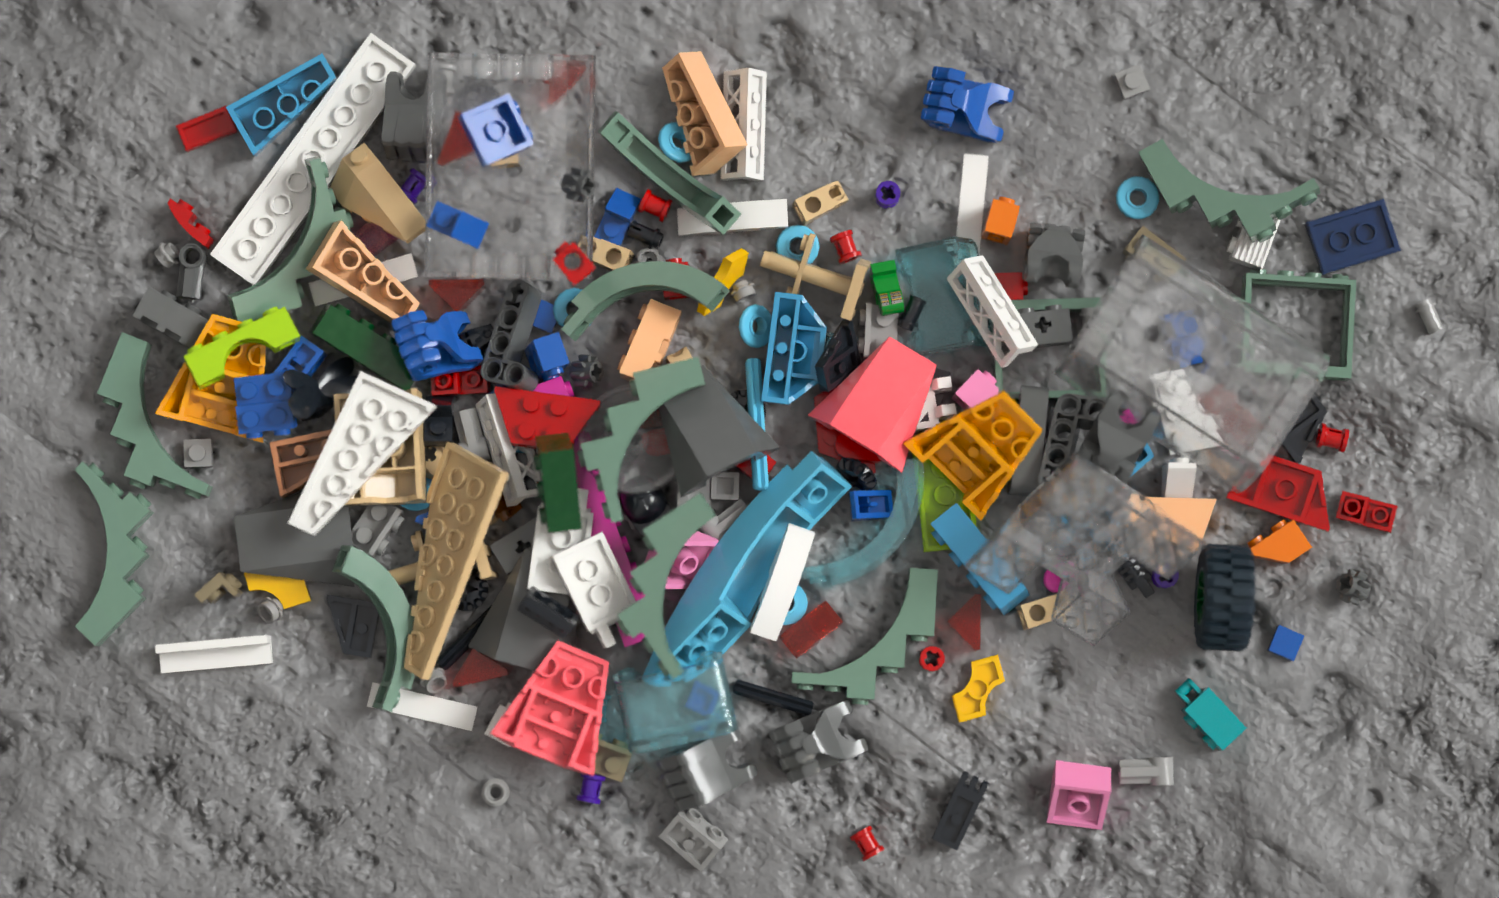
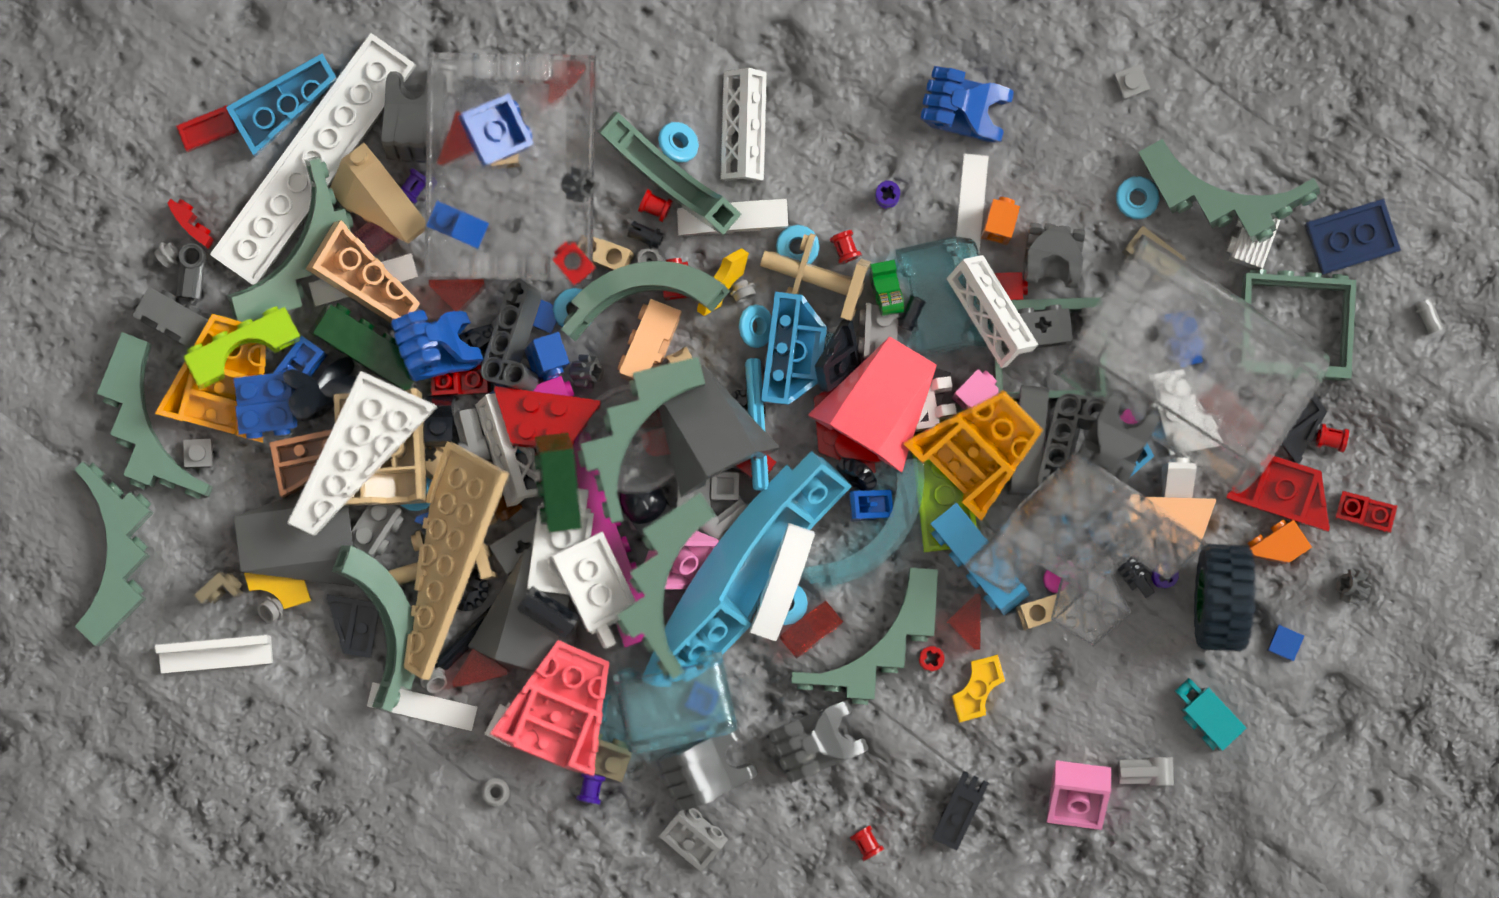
blue slope [594,188,642,246] -> none
light nougat wedge [662,52,747,176] -> none
black axle [733,680,814,716] -> none
tan leg [792,181,849,226] -> none

